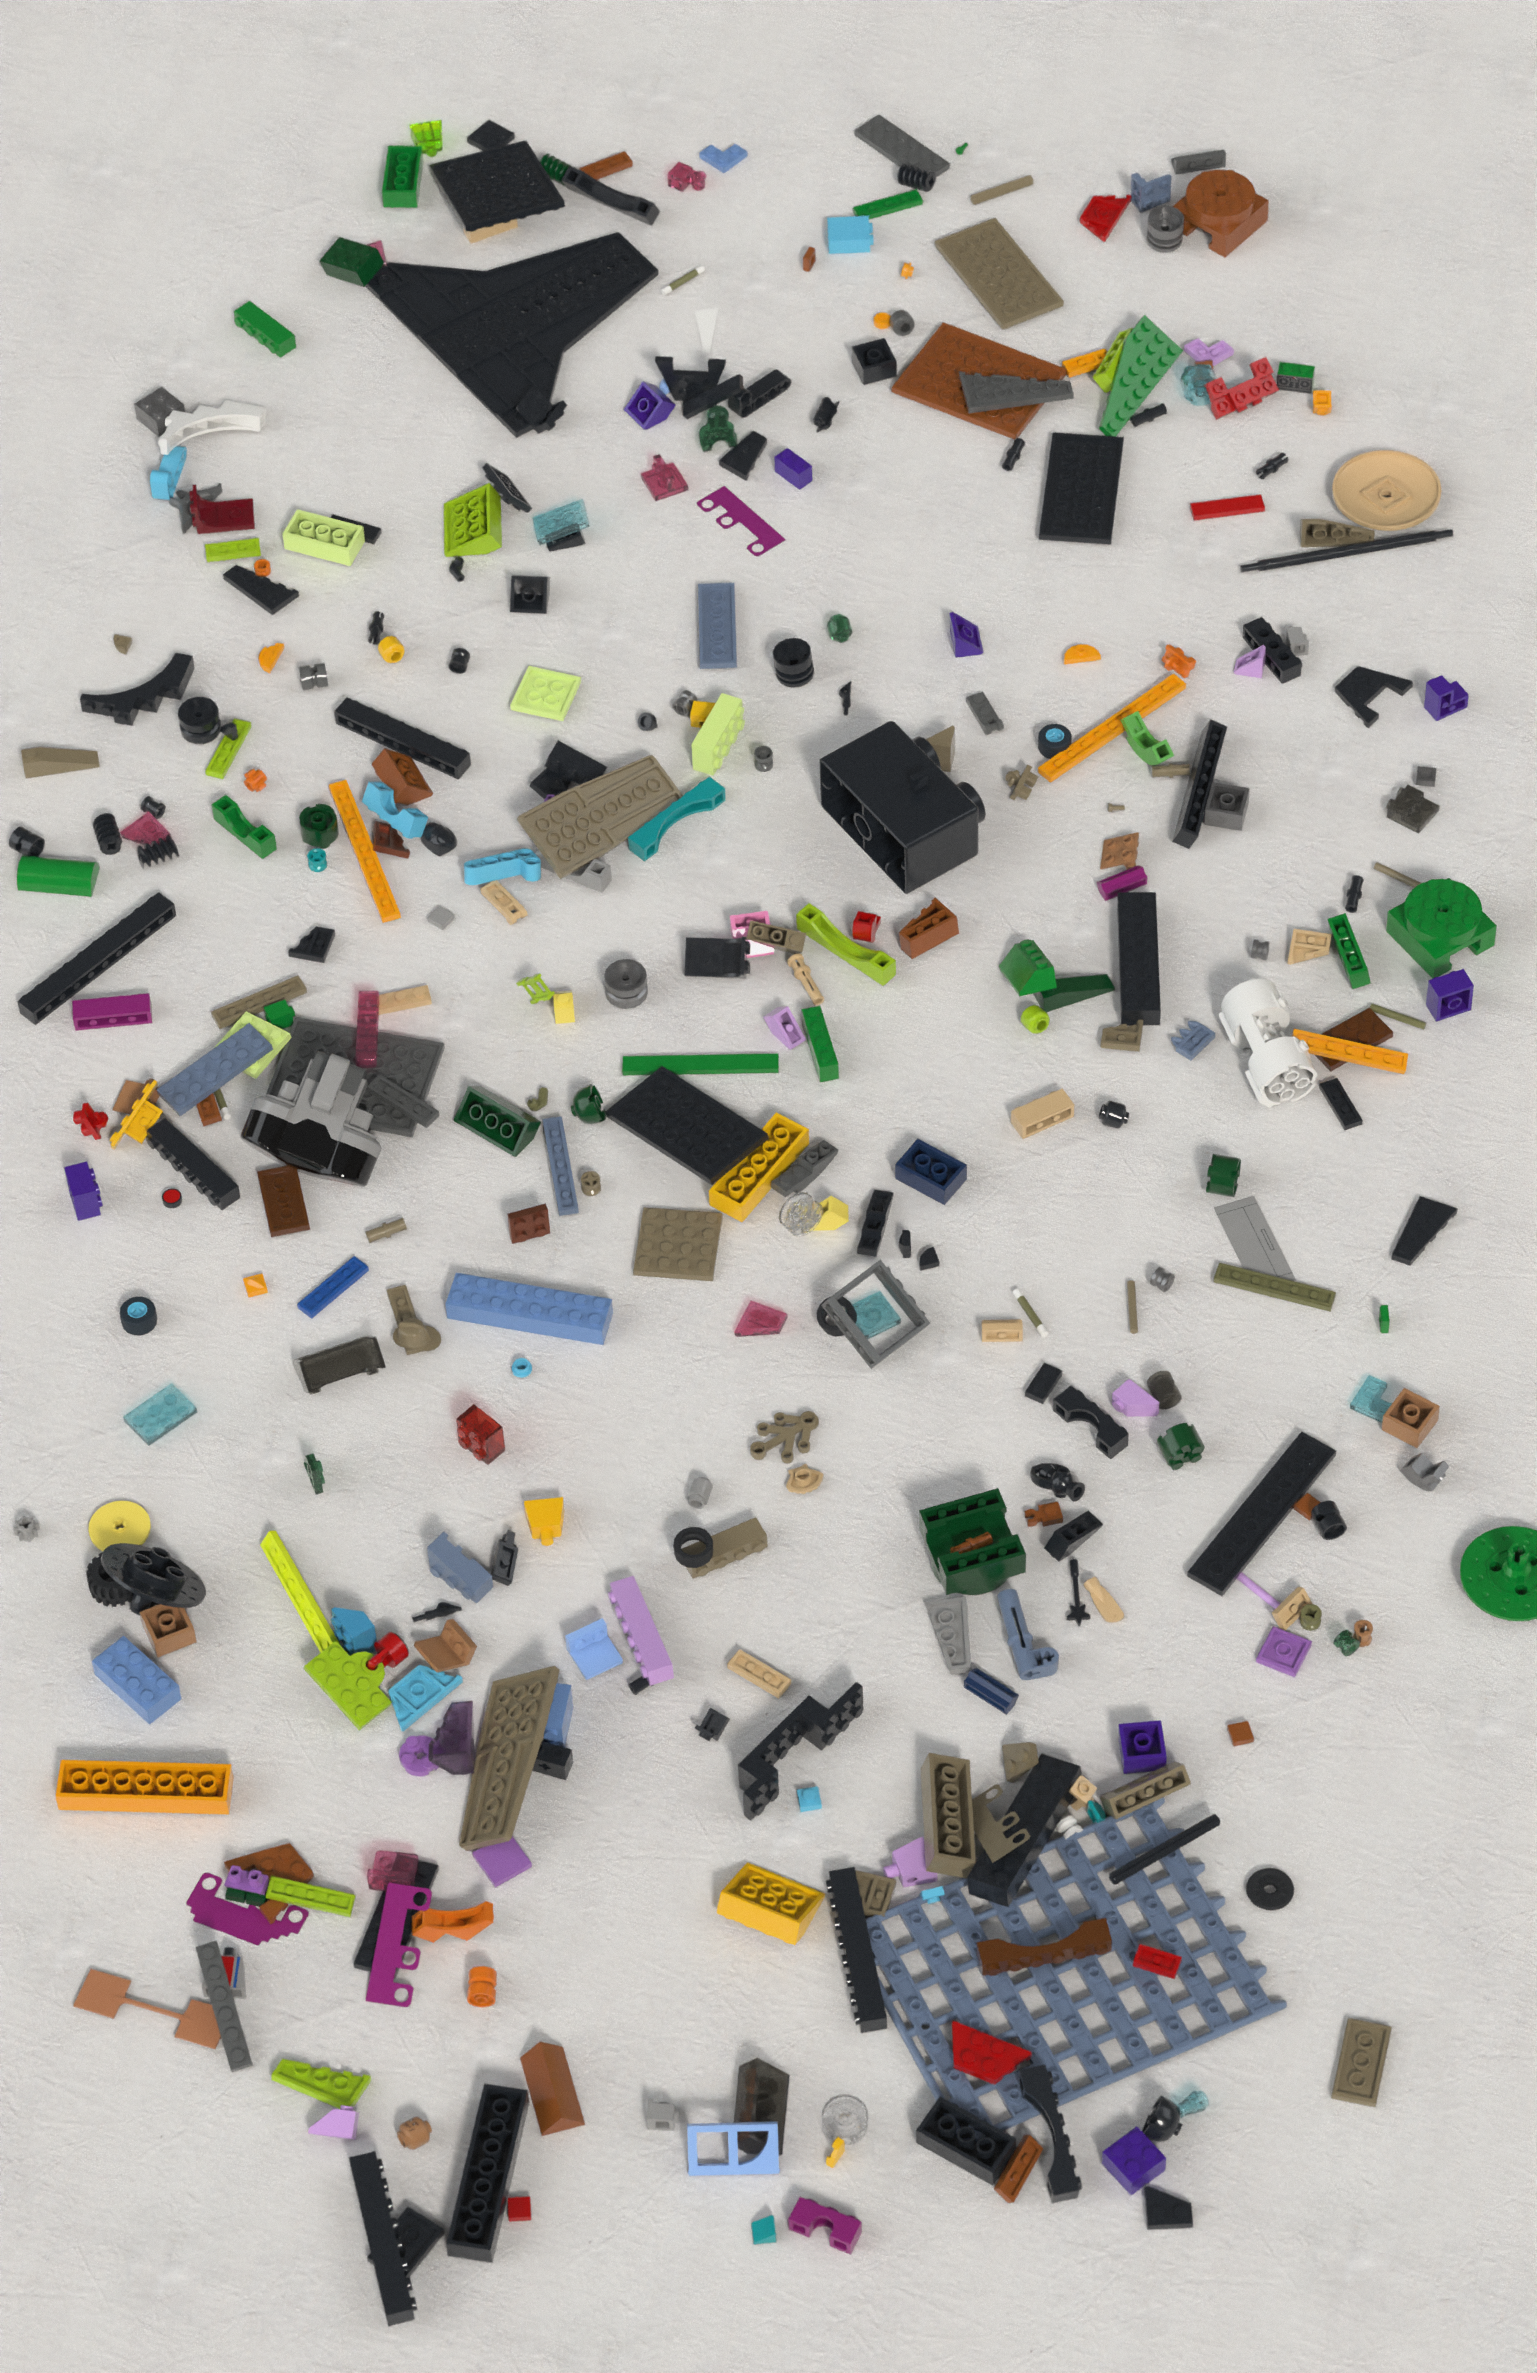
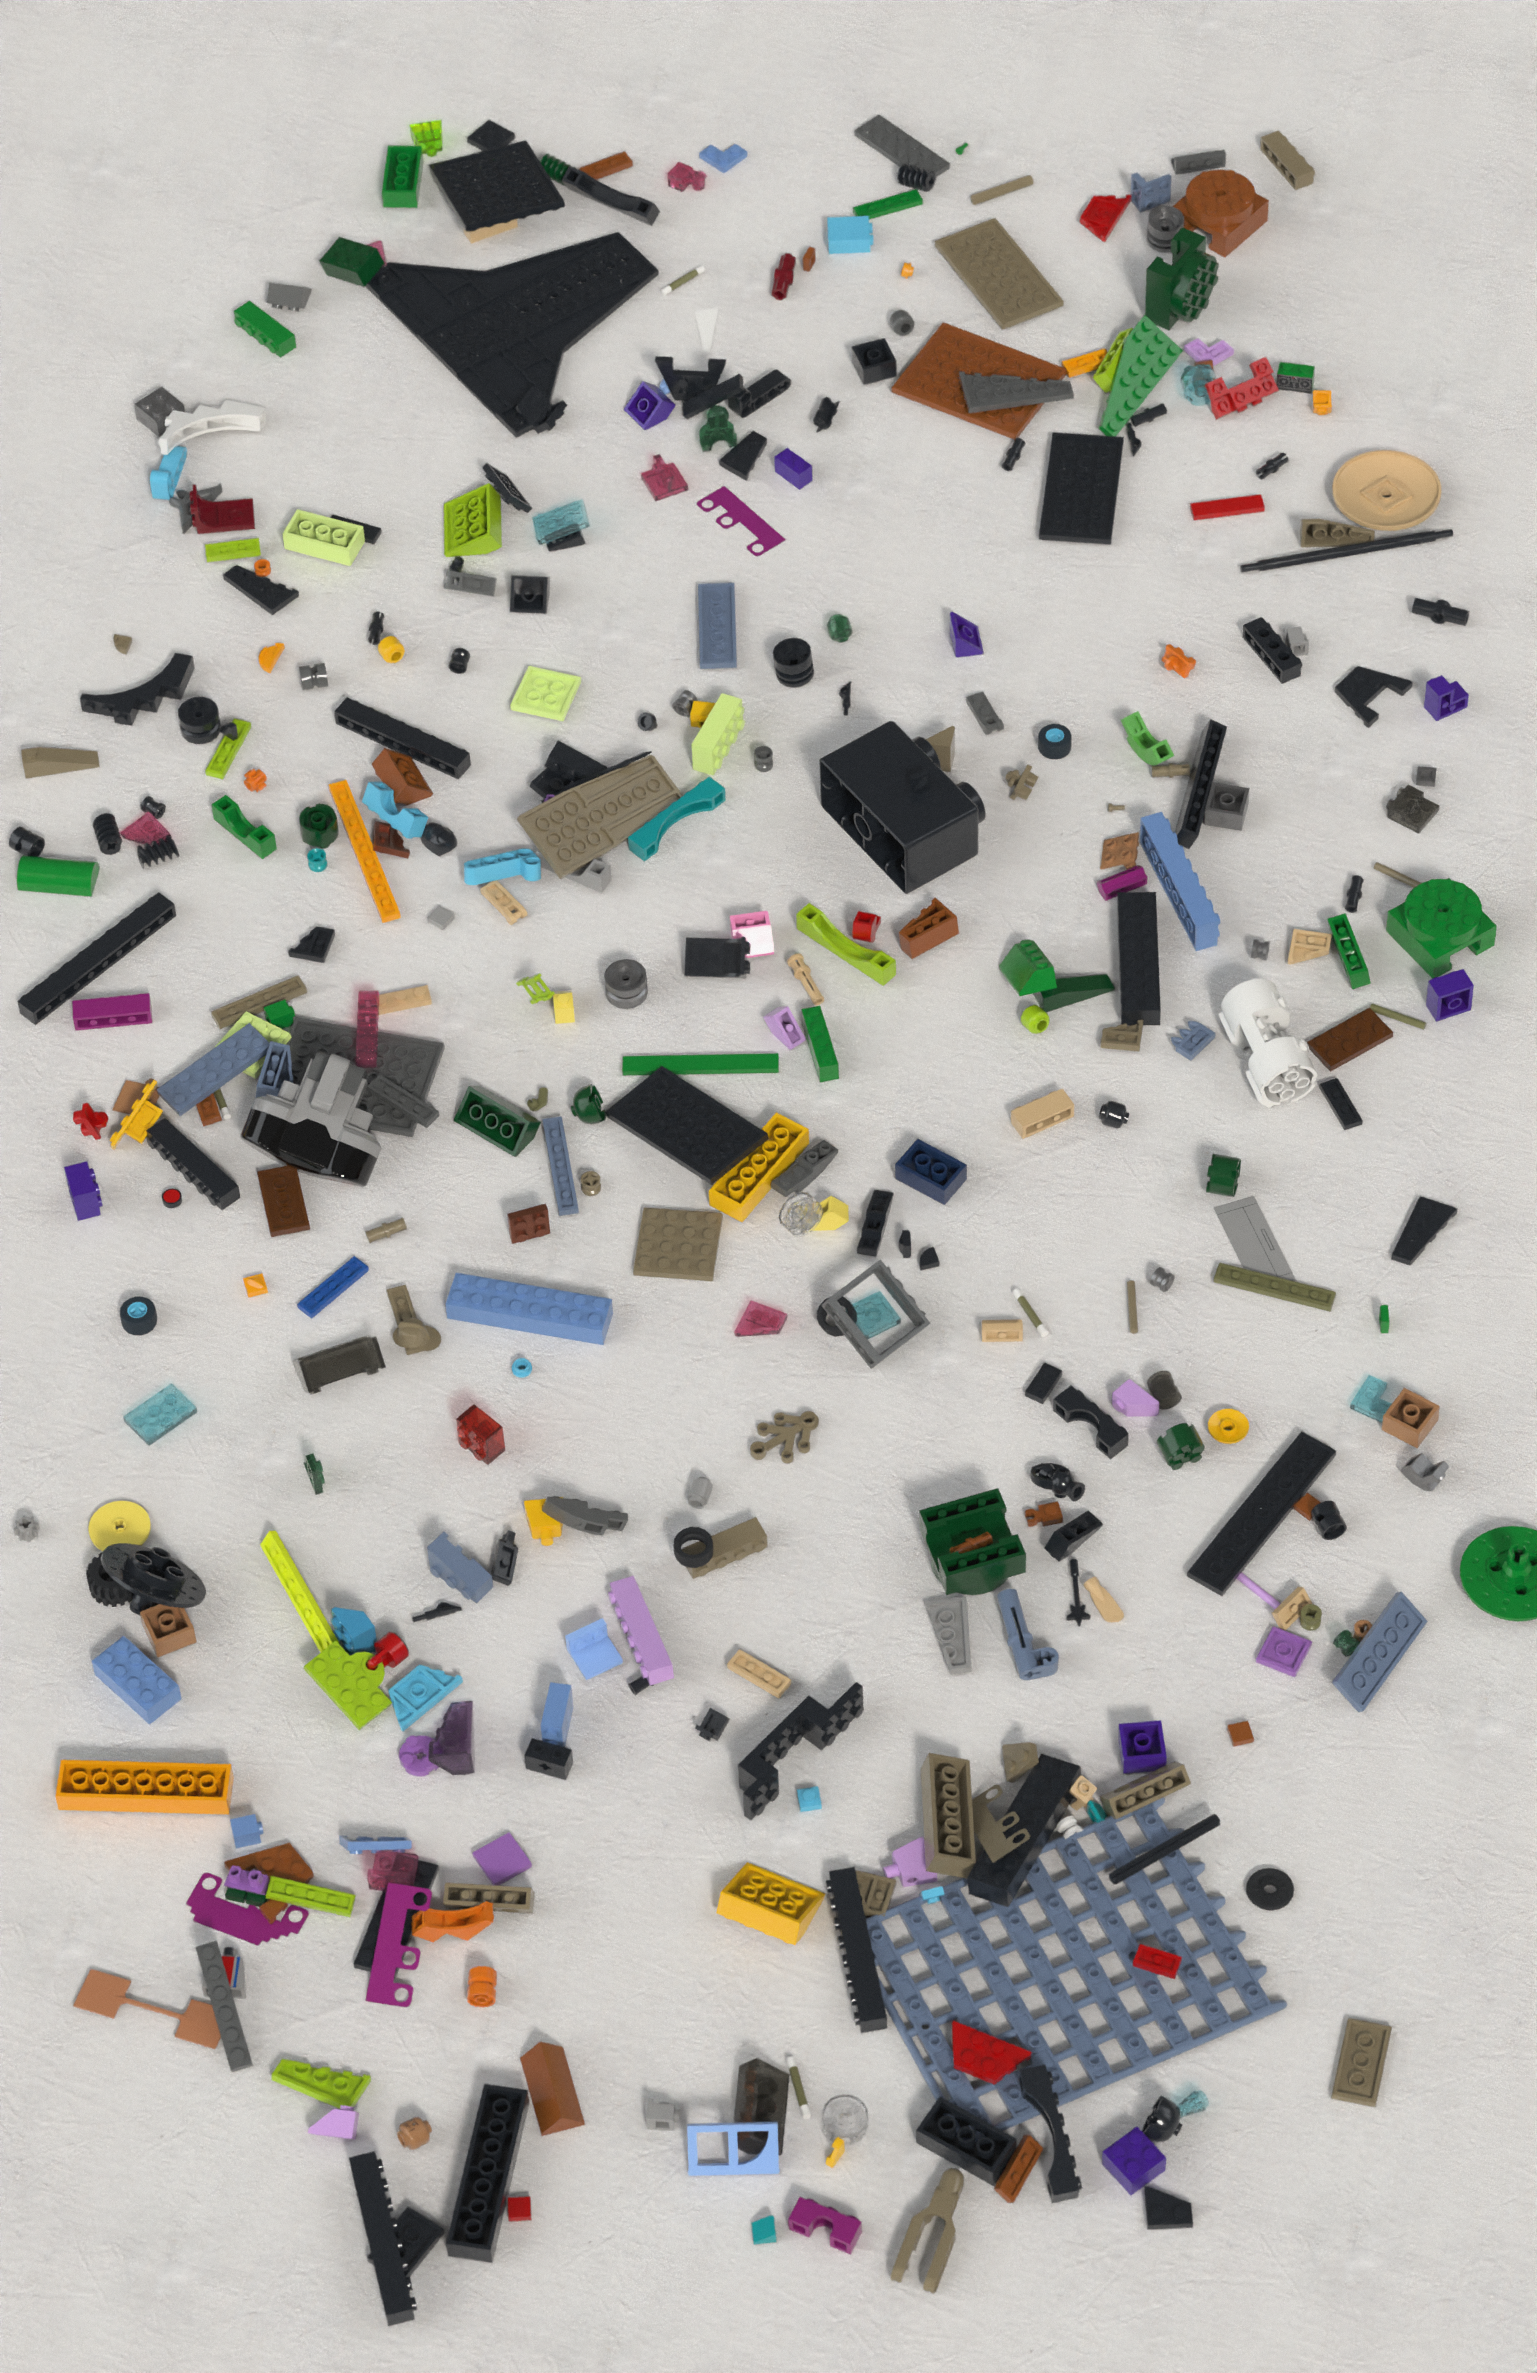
medium nougat bracket [414,1619,477,1673] -> none
dark tan wing [459,1666,560,1851] -> none
dark tan slope [746,920,806,954] -> none
tan animal [786,1464,823,1494] -> none
light orange tile [874,312,891,329] -> none
dark blue piece [964,1668,1019,1715] -> none
reddish brown arch [977,1918,1112,1976] -> none
light orange plate [1038,674,1186,783] -> none
light orange plate [1064,644,1101,665] -> none
lavender slope [1234,645,1266,678] -> none
light orange plate [1292,1029,1408,1074] -> none
none -> medium blue brick [230,1814,264,1848]
none -> sand blue wedge [255,1041,293,1098]
none -> dark grey slope [267,282,312,311]
none -> medium blue wing [339,1835,412,1854]
none -> dark tan brick [443,1882,535,1914]
none -> dark grey plate [444,570,497,597]
none -> black sword [541,751,652,803]
none -> dark grey slope [542,1496,628,1536]
none -> dark red piece [772,253,796,301]
none -> olive bar [786,2057,811,2119]
none -> dark tan piece [891,2168,964,2294]
none -> black hand [1127,423,1142,457]
none -> medium blue brick [1140,812,1220,951]
none -> dark green piece [1145,227,1219,331]
none -> yellow dish [1208,1409,1249,1444]
none -> dark tan brick [1260,130,1315,190]
none -> sand blue plate [1332,1591,1428,1712]
none -> black piece [1412,598,1470,626]

